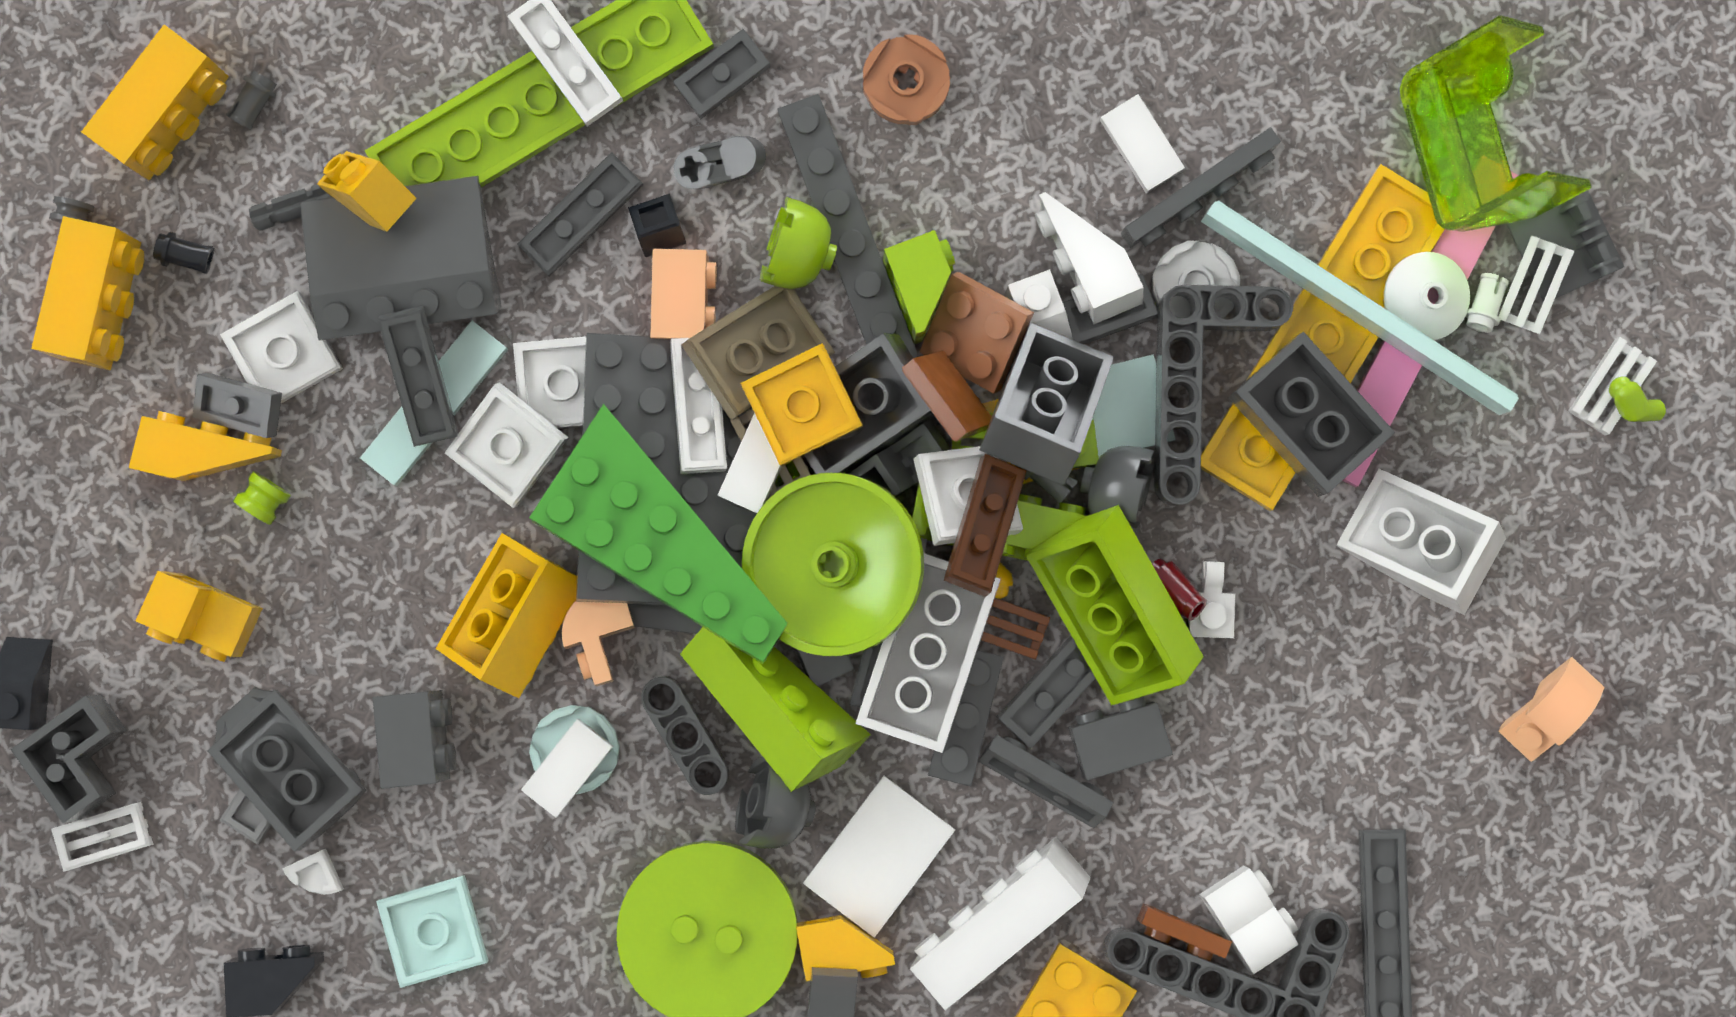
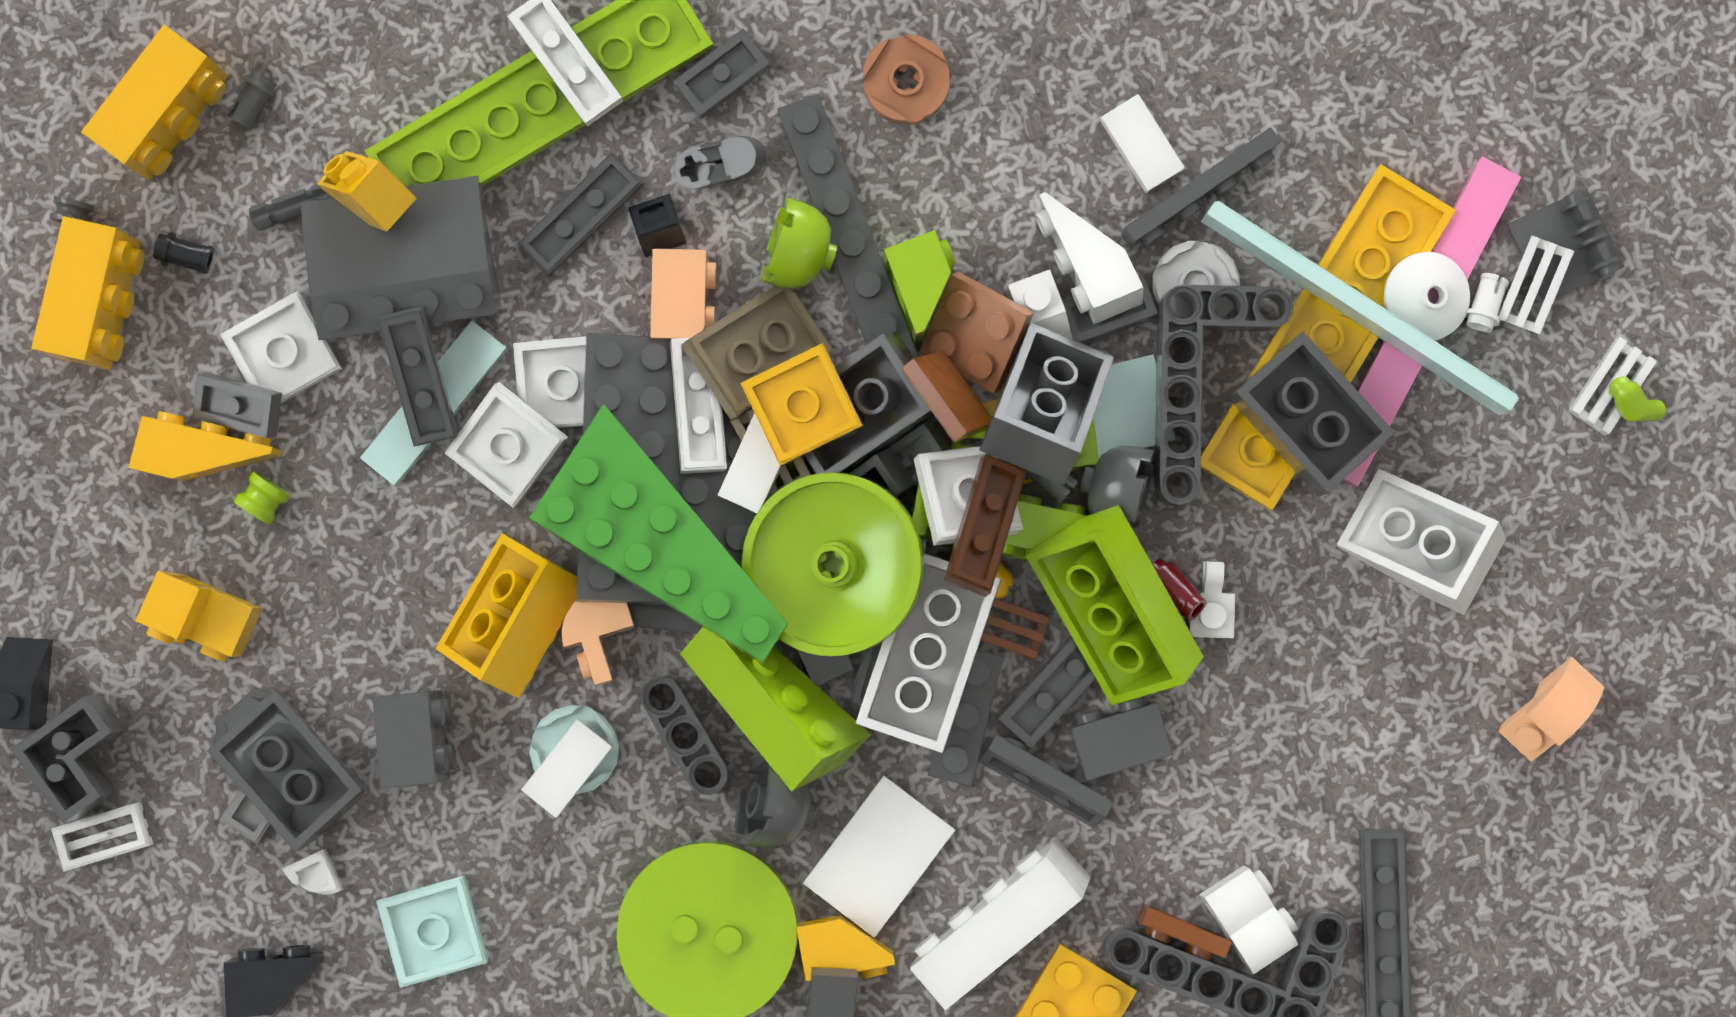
clear neon green windscreen [1400,15,1592,232] -> none

